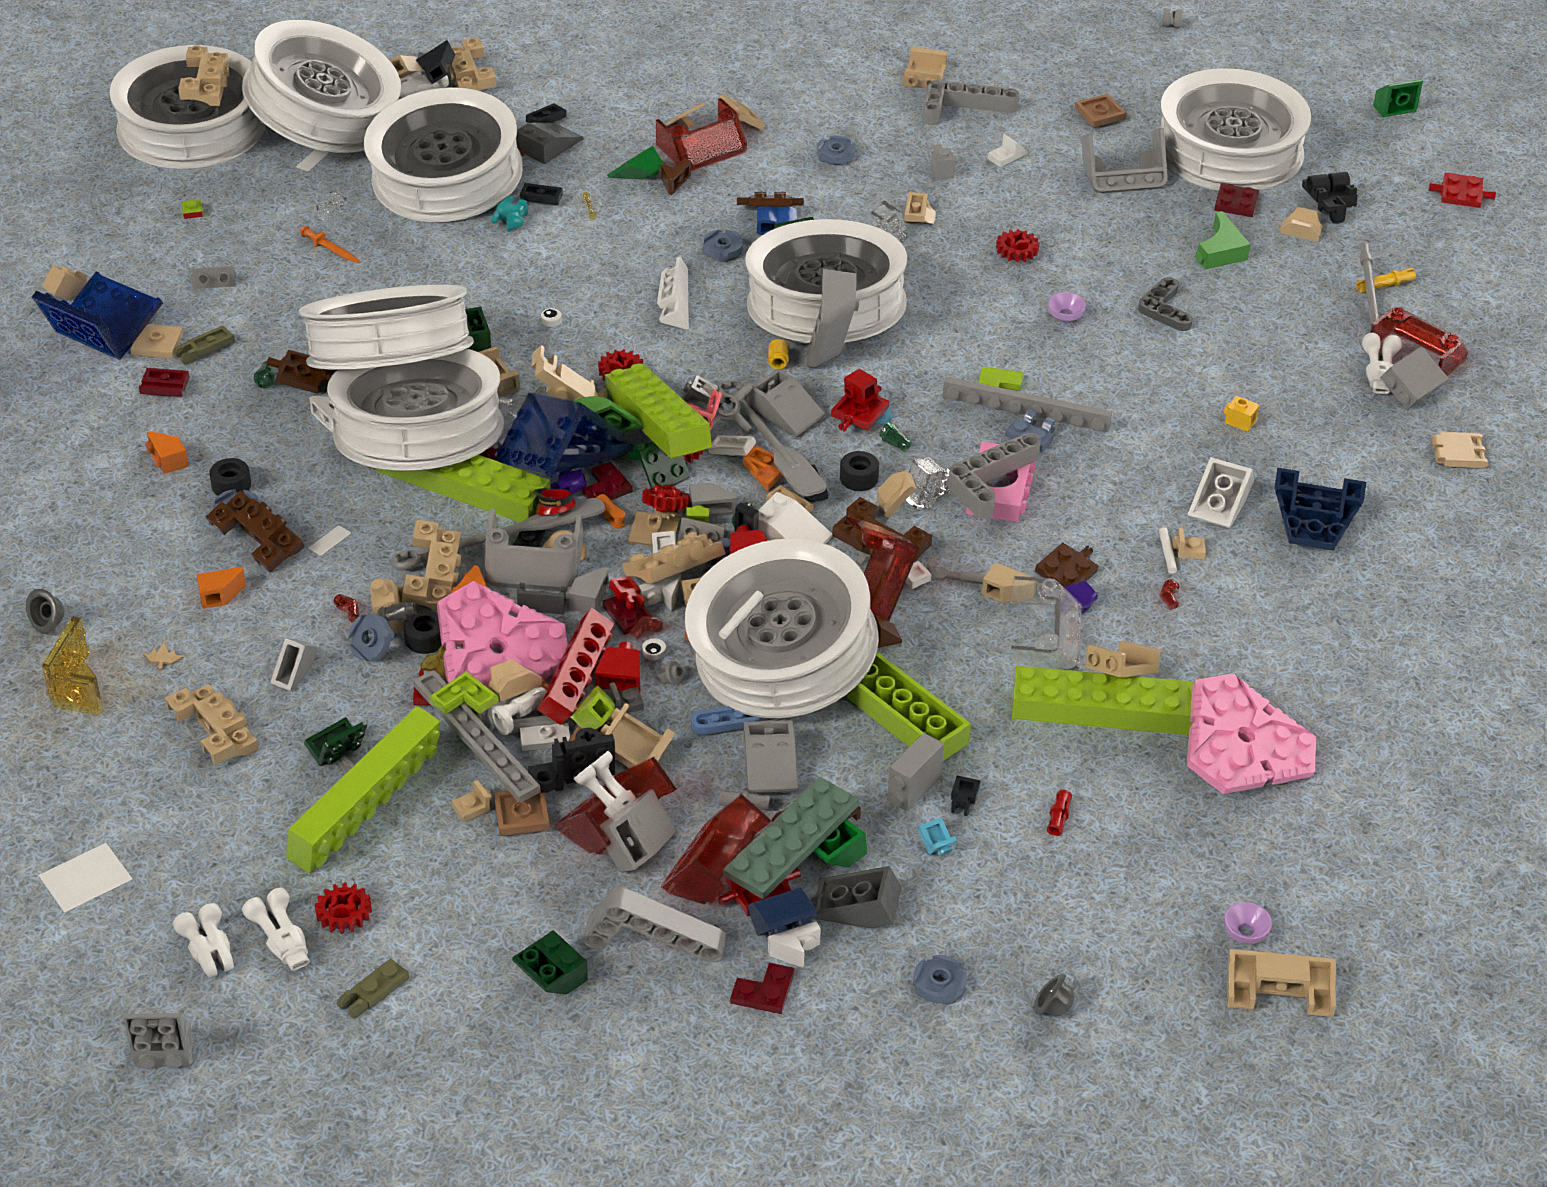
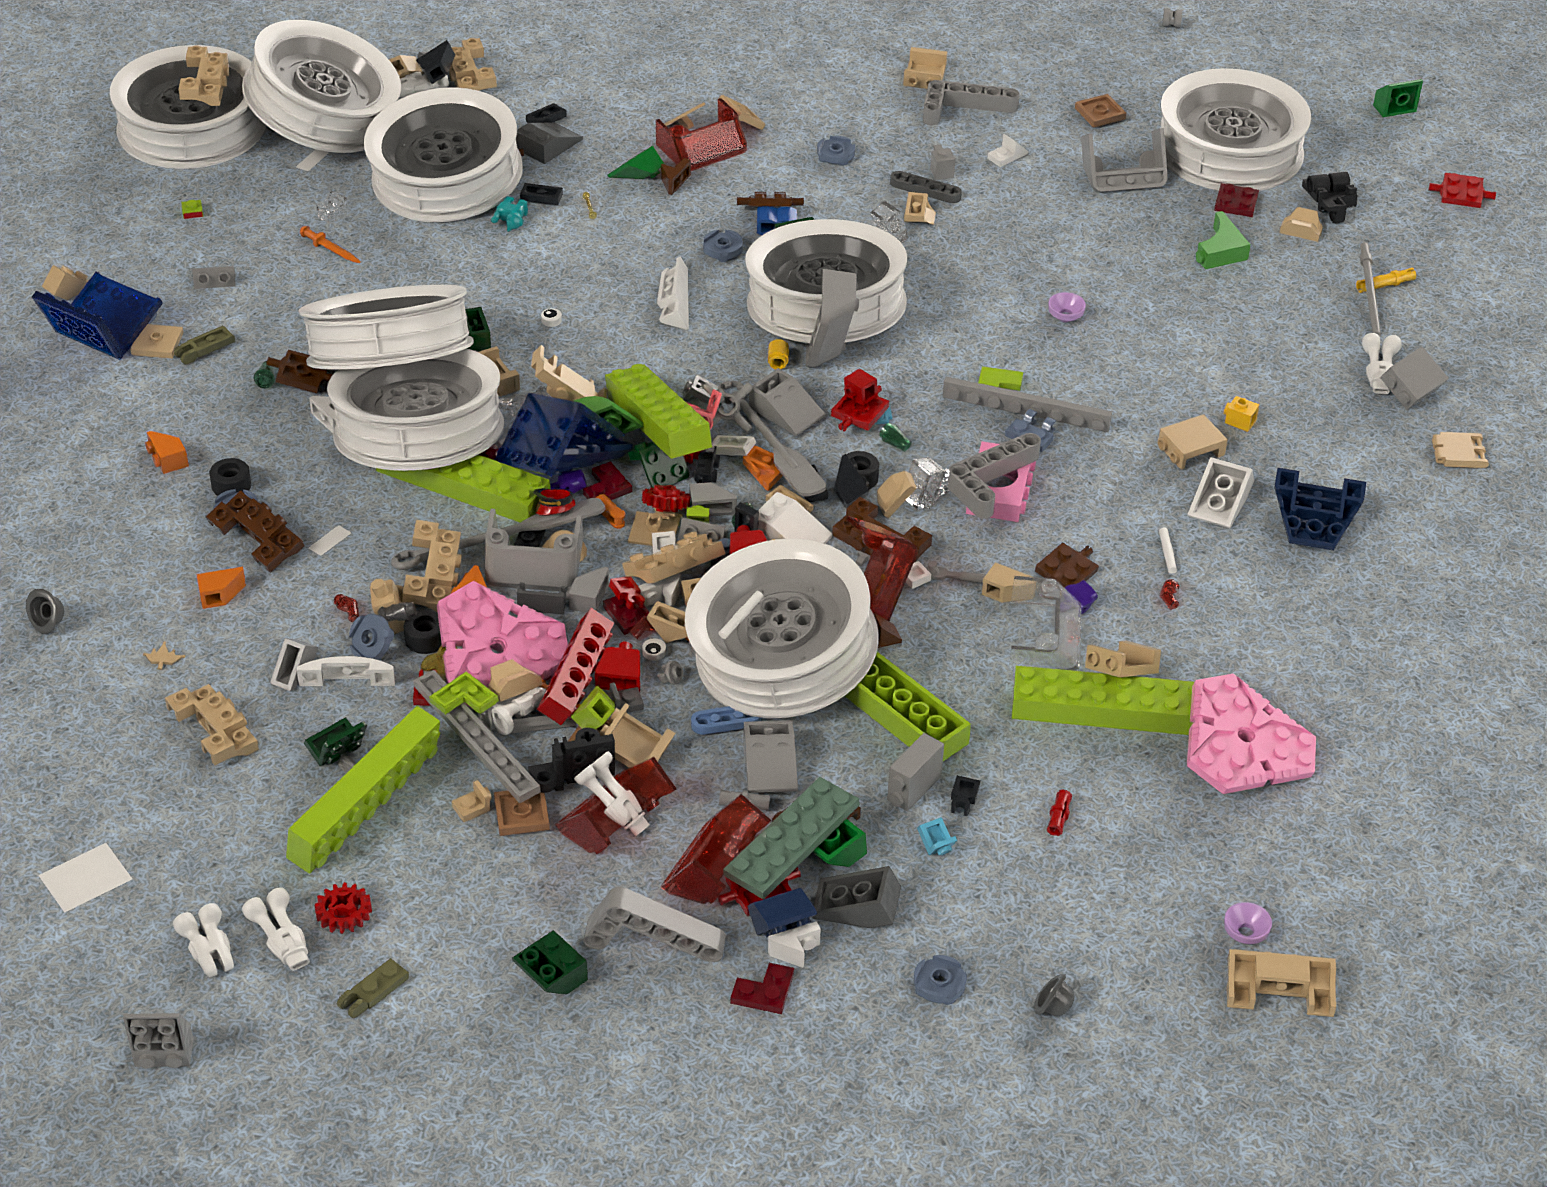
clear yellow bracket [42,616,103,716] -> none
dark red plate [139,368,190,397] -> none
white plate [520,723,570,751] -> none
light grey slope [595,789,677,872] -> none
red gear [598,349,643,381] -> none
red gear [996,229,1040,262] -> none
dark grey beam [1138,277,1193,331] -> none
tan bracket [1173,528,1206,559] -> none
clear red windscreen [1370,307,1468,376] -> none
none -> white slope [297,656,395,686]
none -> tan slope [647,601,688,643]
none -> black hinge [694,446,720,483]
none -> black slope [834,453,870,508]
none -> dark grey beam [890,171,962,203]
none -> tan panel [1157,414,1228,470]

